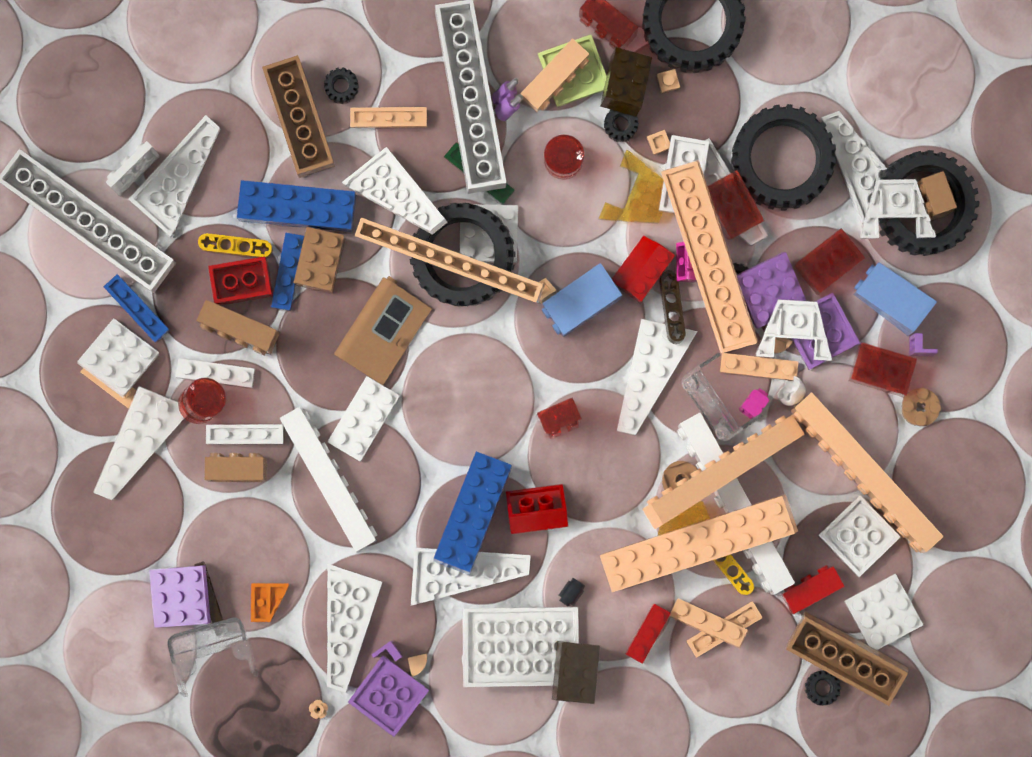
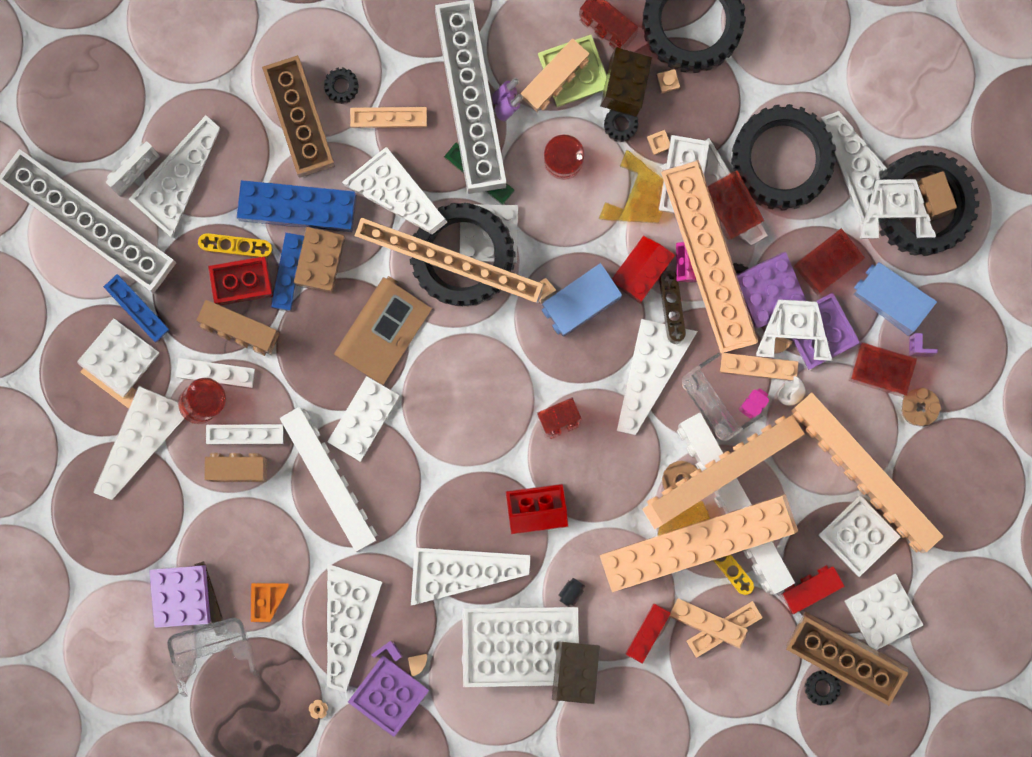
blue brick [433,451,512,575] -> none

